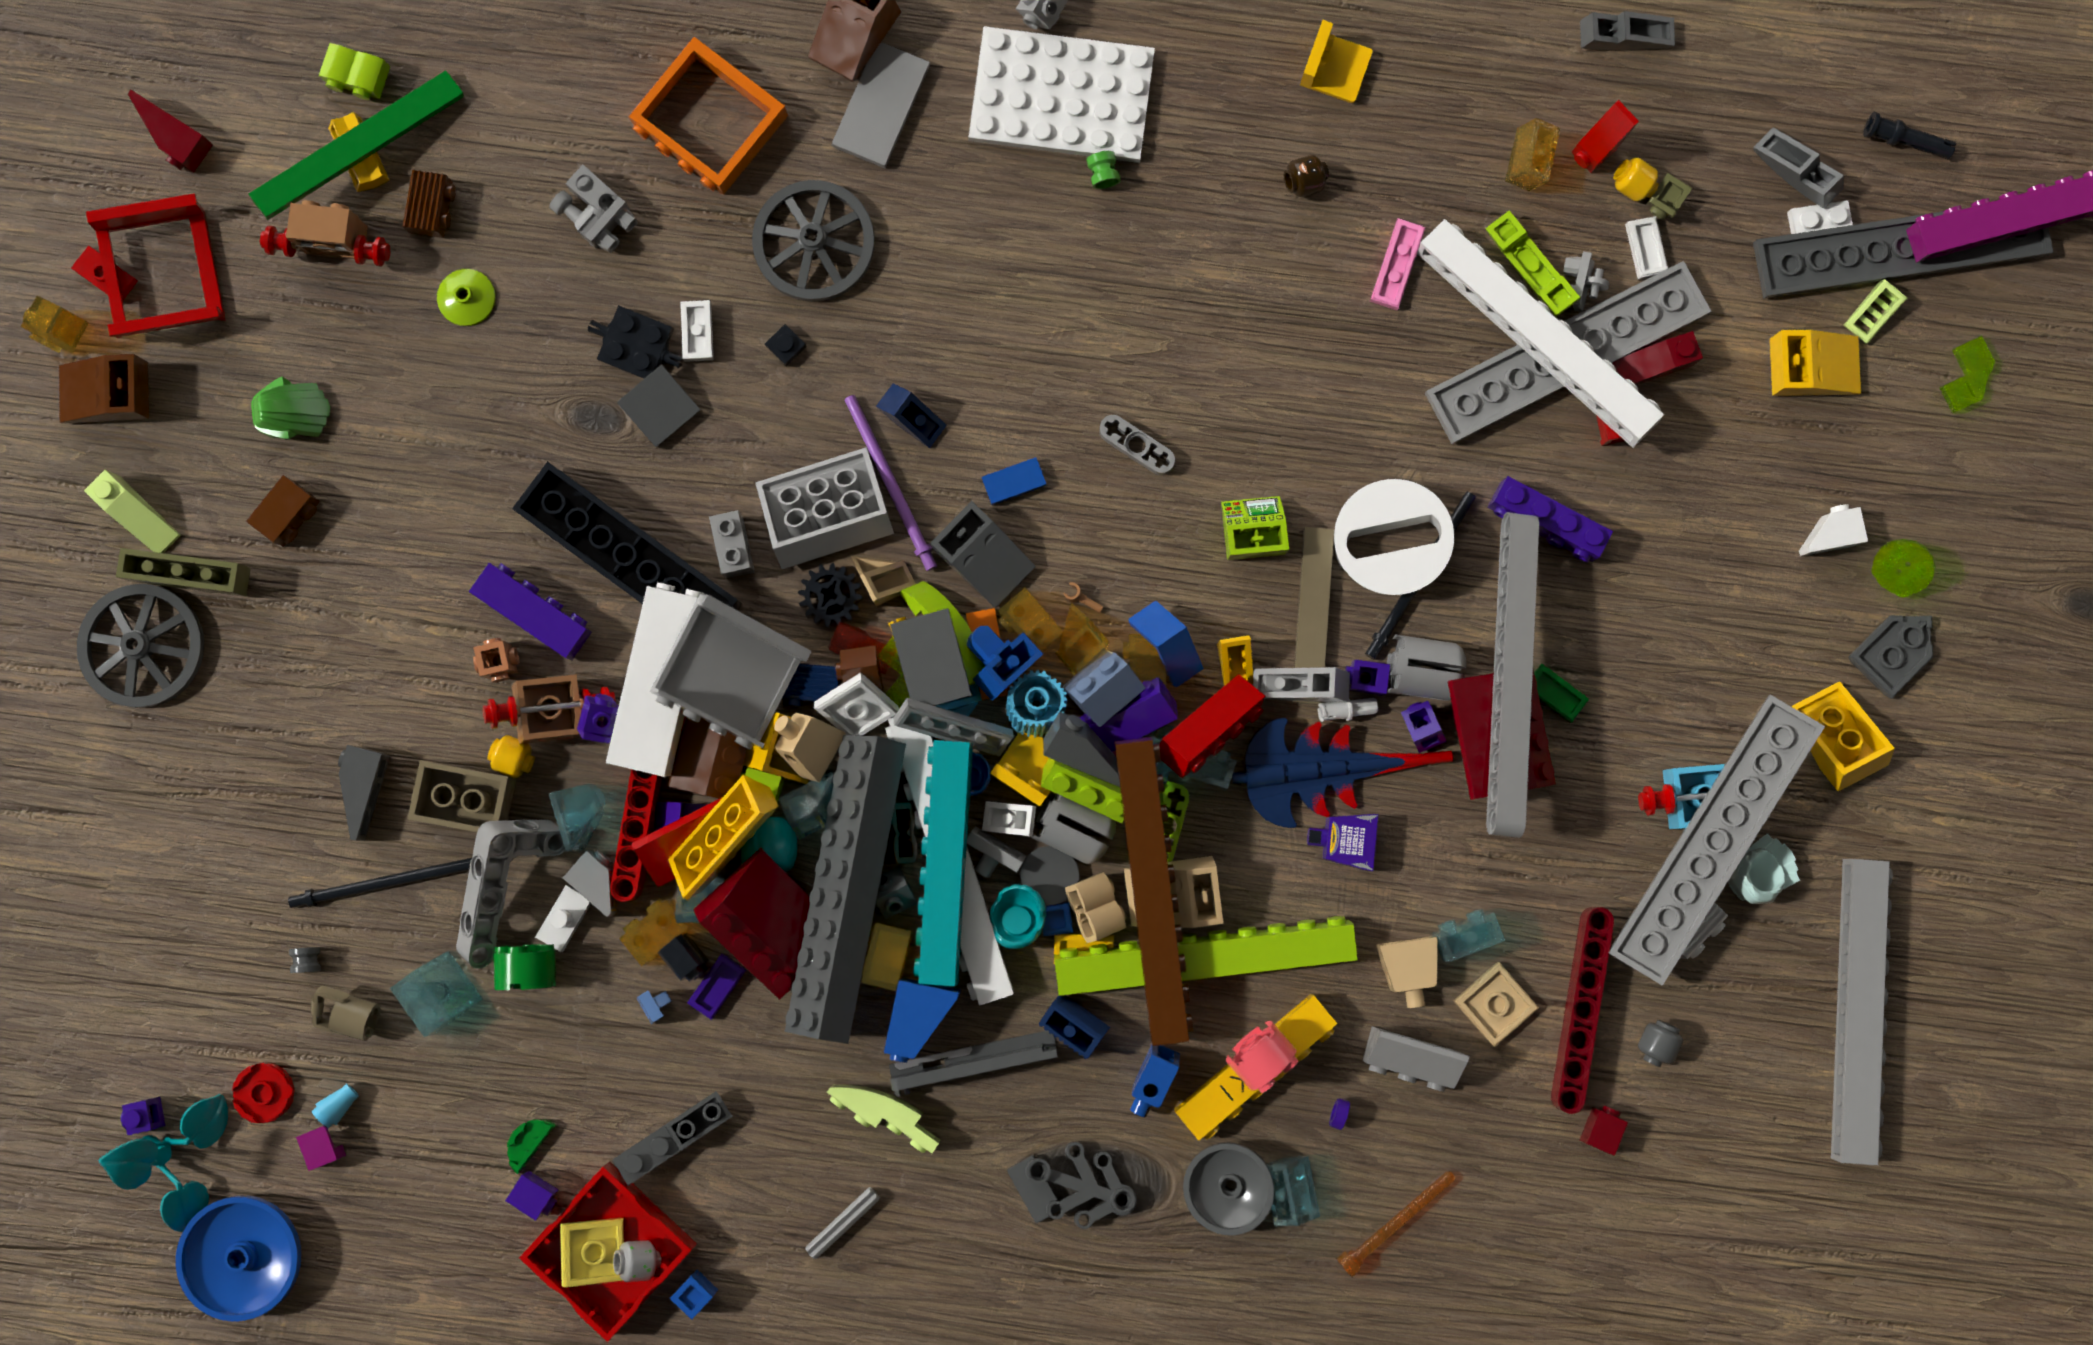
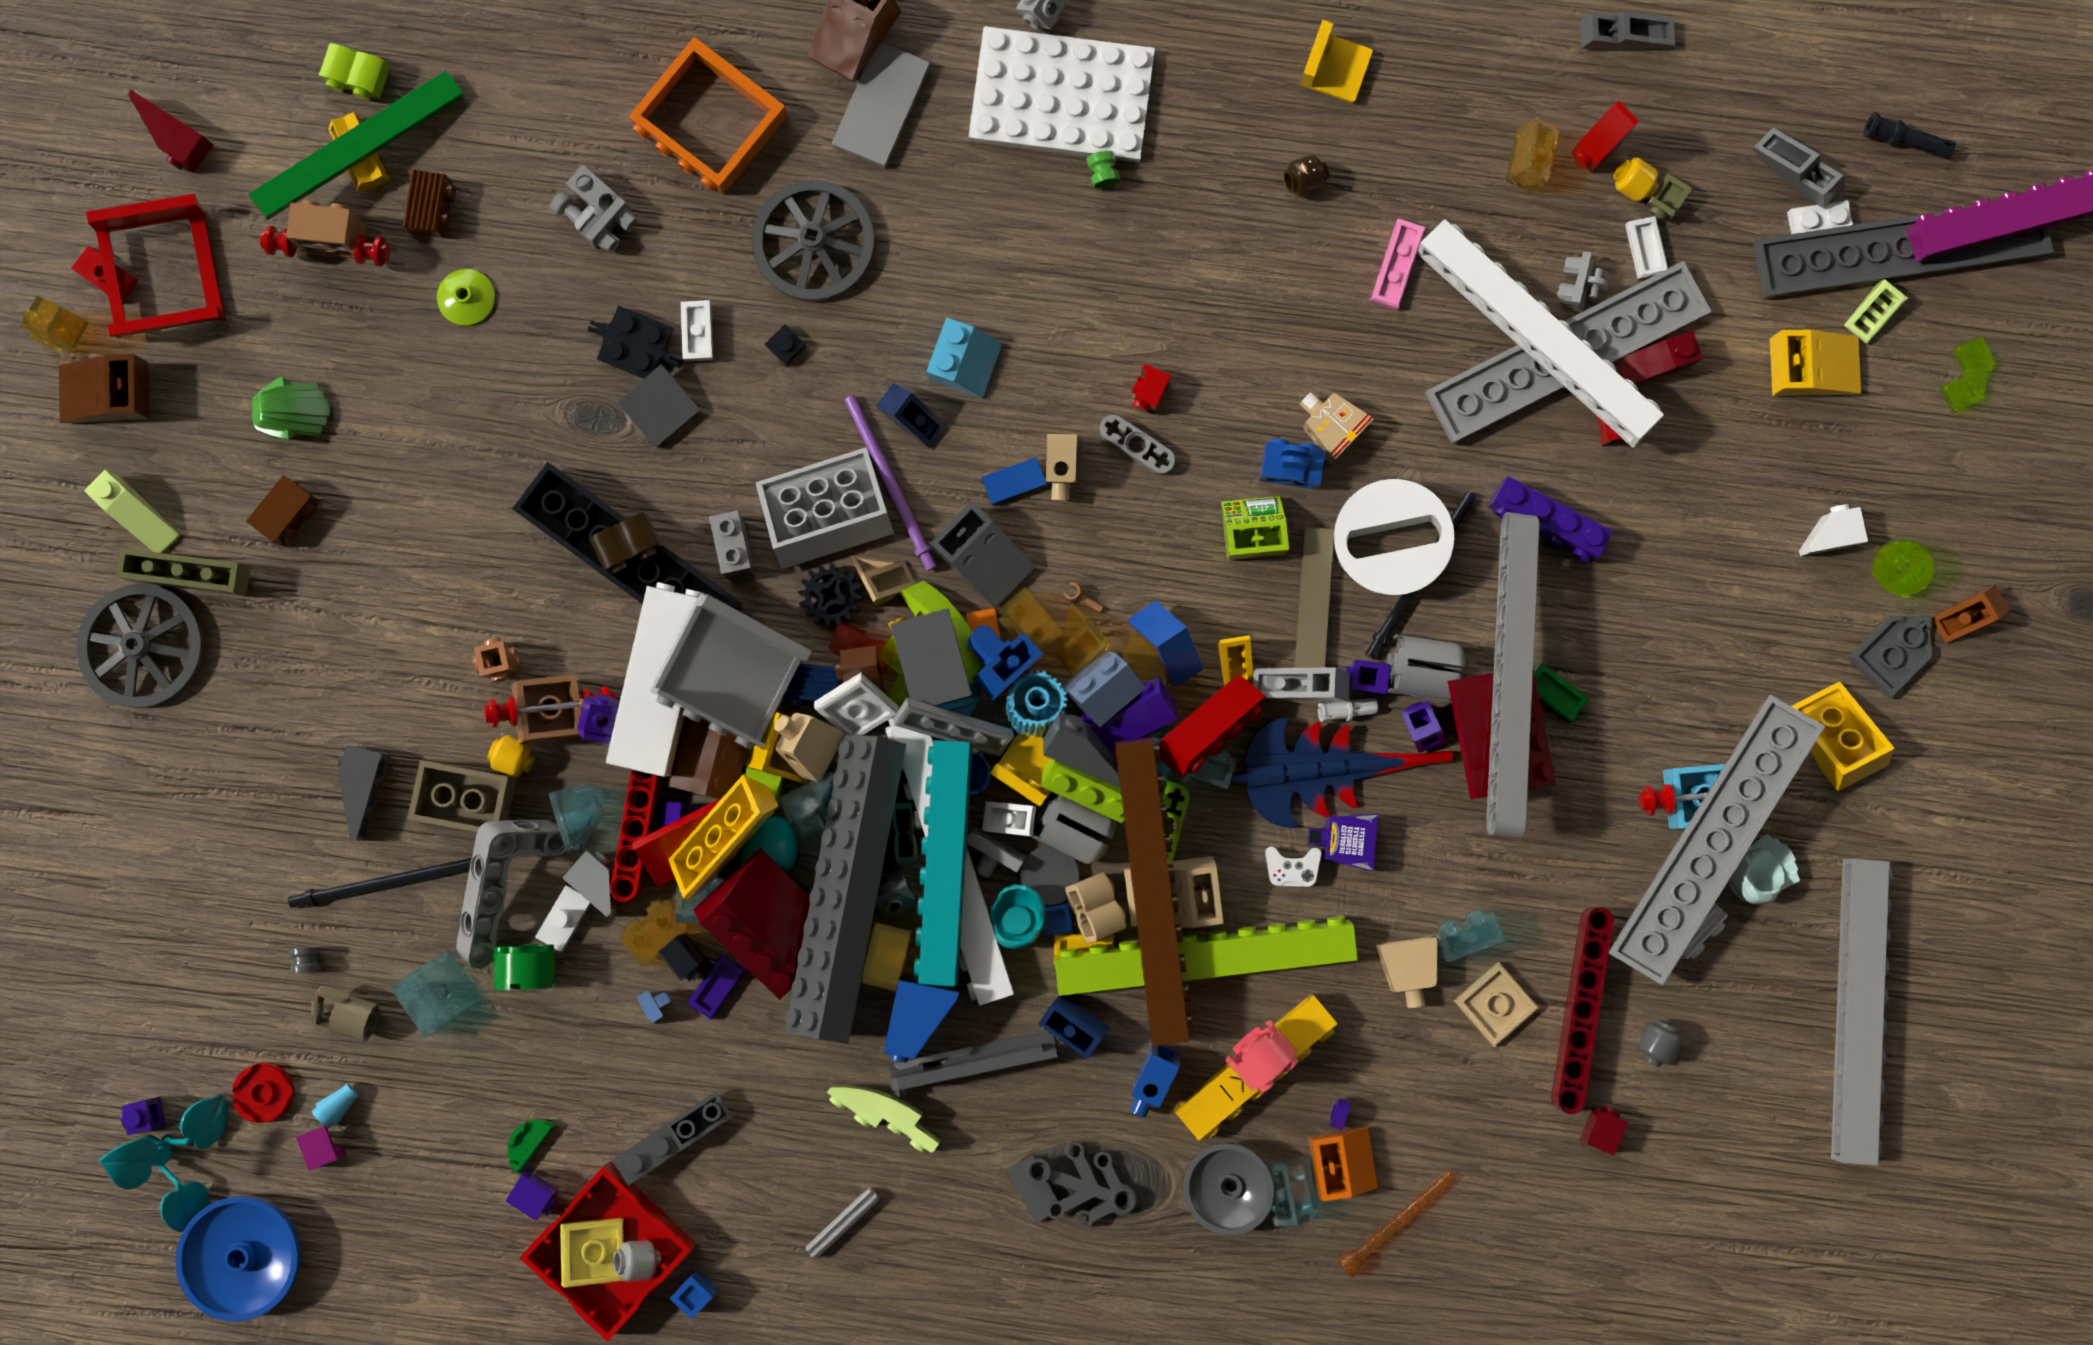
dark purple brick [468,563,592,661] -> none
light grey slope [1362,1026,1470,1092] -> none
lime slope [1485,210,1581,317] -> none
none -> dark brown brick [589,512,662,574]
none -> medium azure slope [926,317,1002,399]
none -> tan torso [1046,434,1077,500]
none -> red brick [1131,363,1171,413]
none -> blue brick [1259,439,1326,490]
none -> white piece [1265,847,1321,886]
none -> tan torso [1299,392,1373,464]
none -> orange slope [1308,1127,1378,1202]
none -> dark orange slope [1932,584,2010,643]

